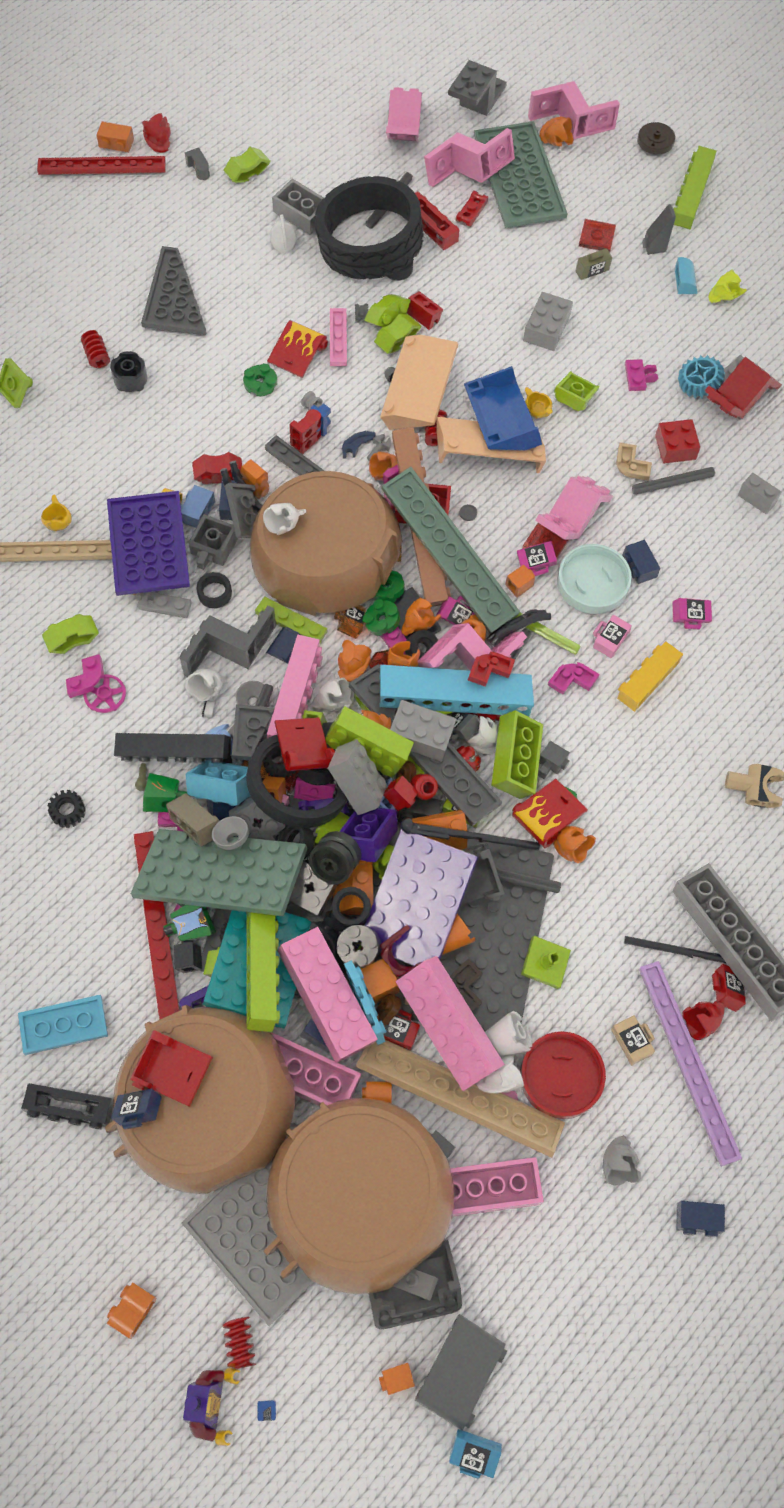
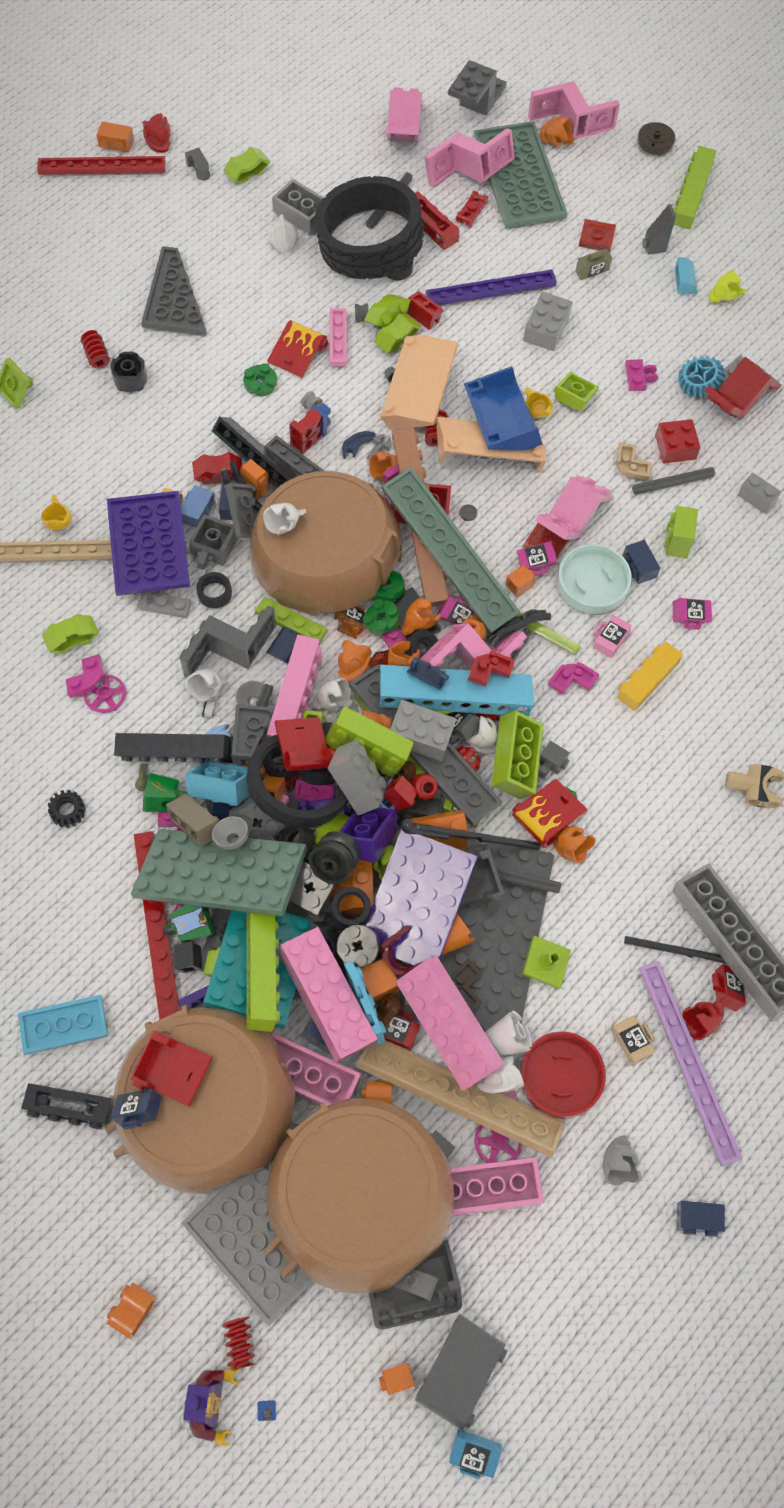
none -> black brick [211,416,298,488]
none -> dark blue hinge [407,657,450,690]
none -> dark purple plate [426,269,557,306]
none -> dark pink wheel [474,1125,522,1163]
none -> lime brick [664,506,698,559]

